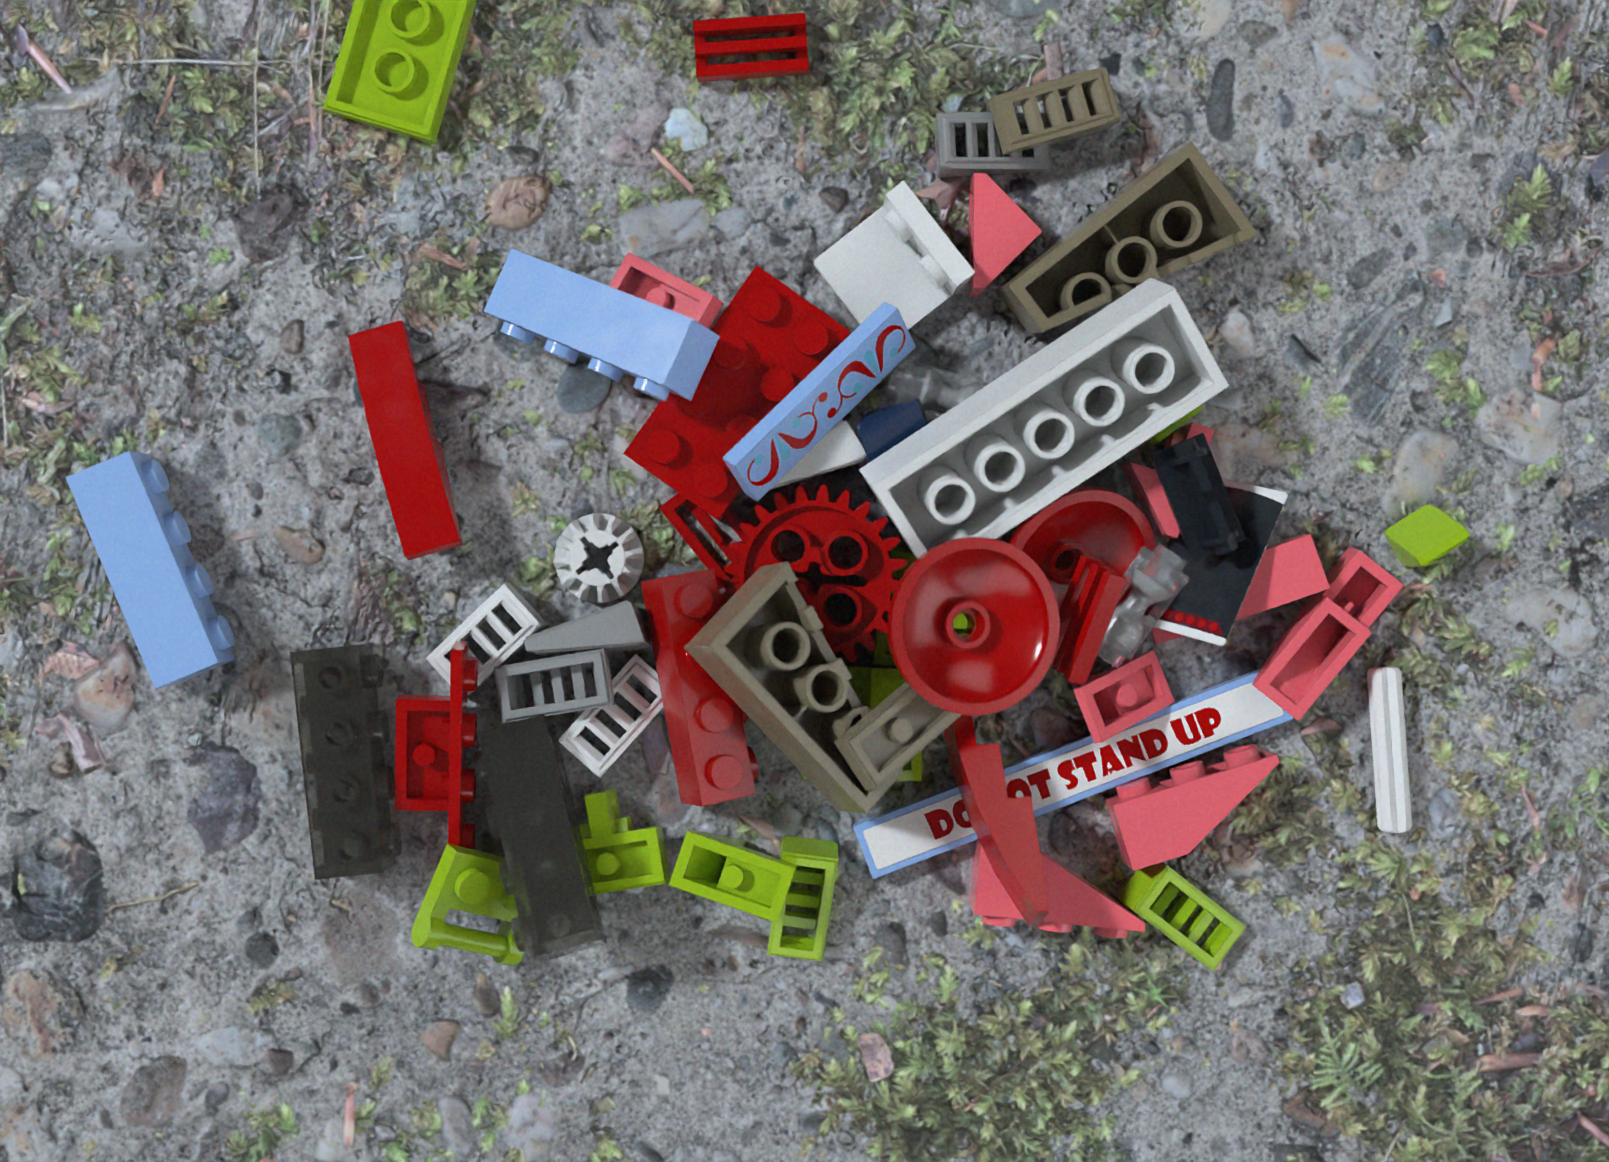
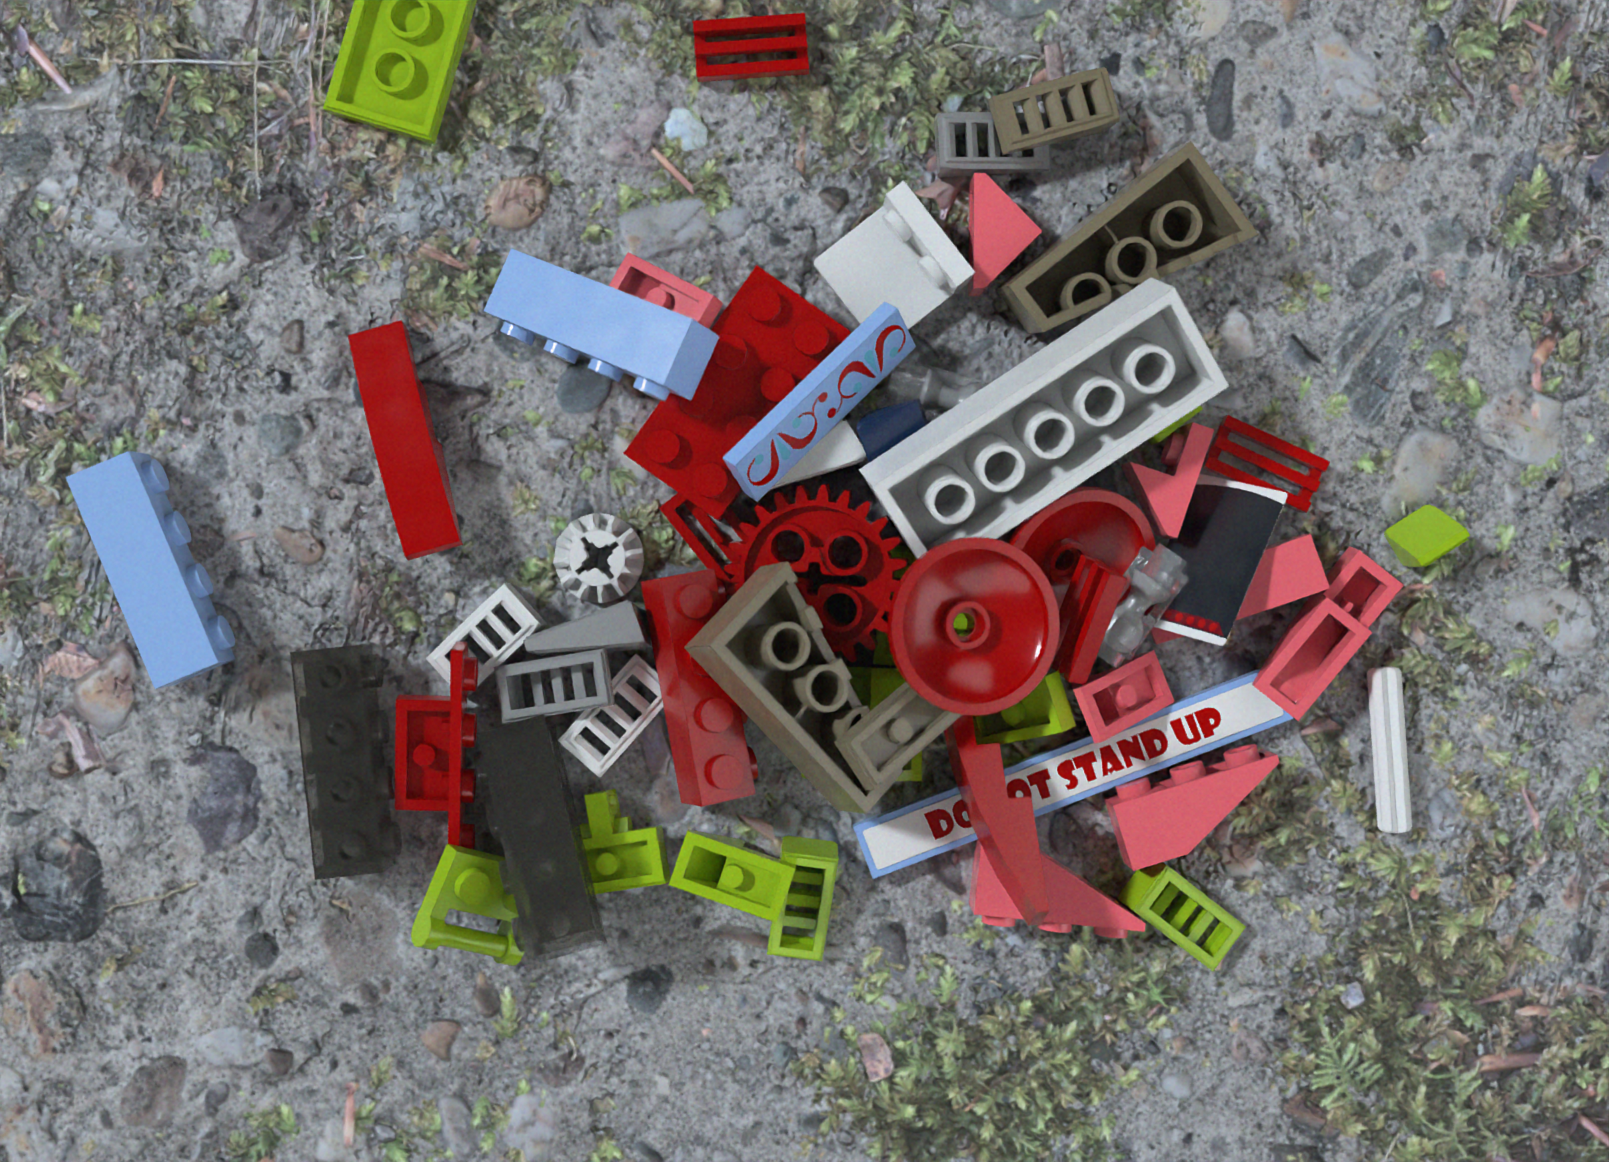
black hinge [1149,433,1246,562] -> none
none -> lime slope [972,671,1076,745]
none -> red tile [1202,415,1330,513]

